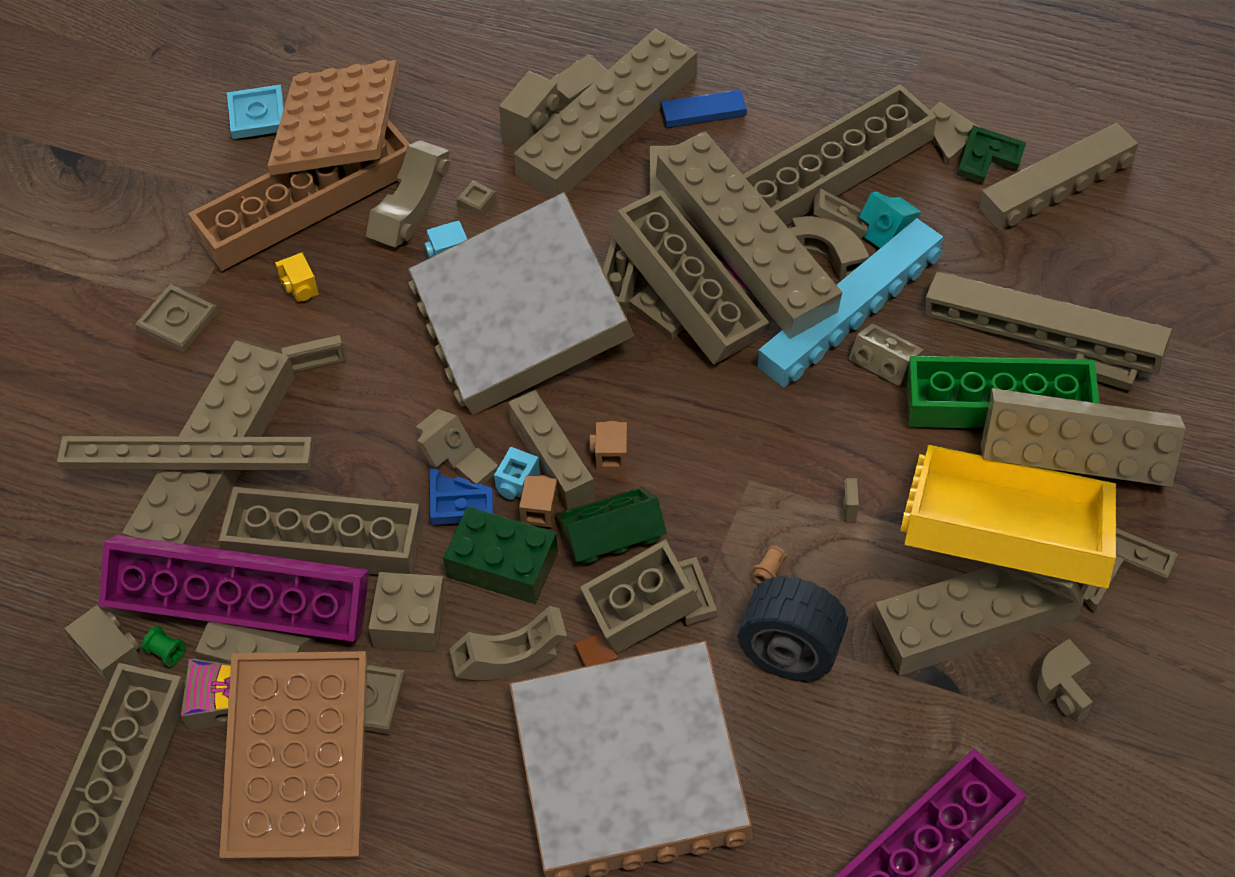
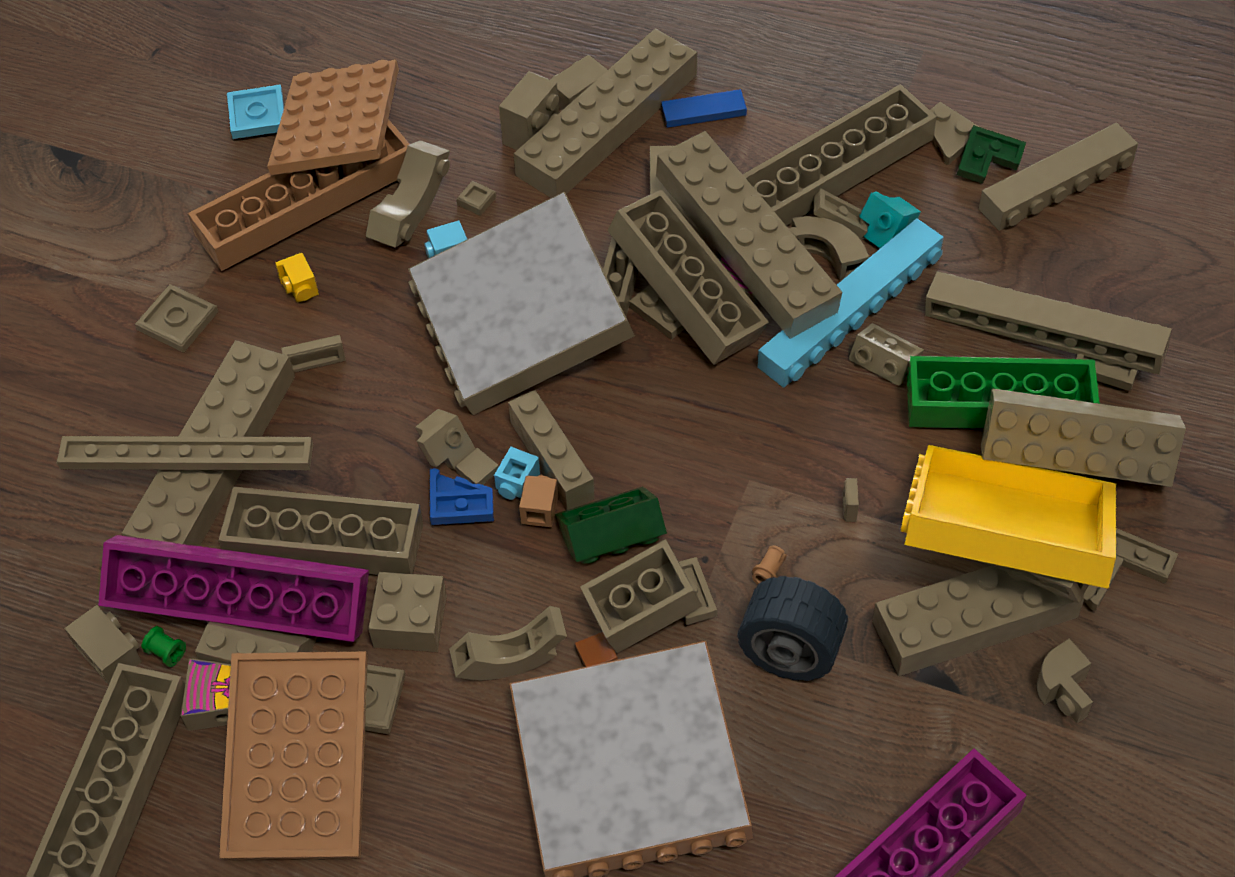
dark green brick [443,506,558,605] -> none
medium nougat brick [590,421,627,470] -> none

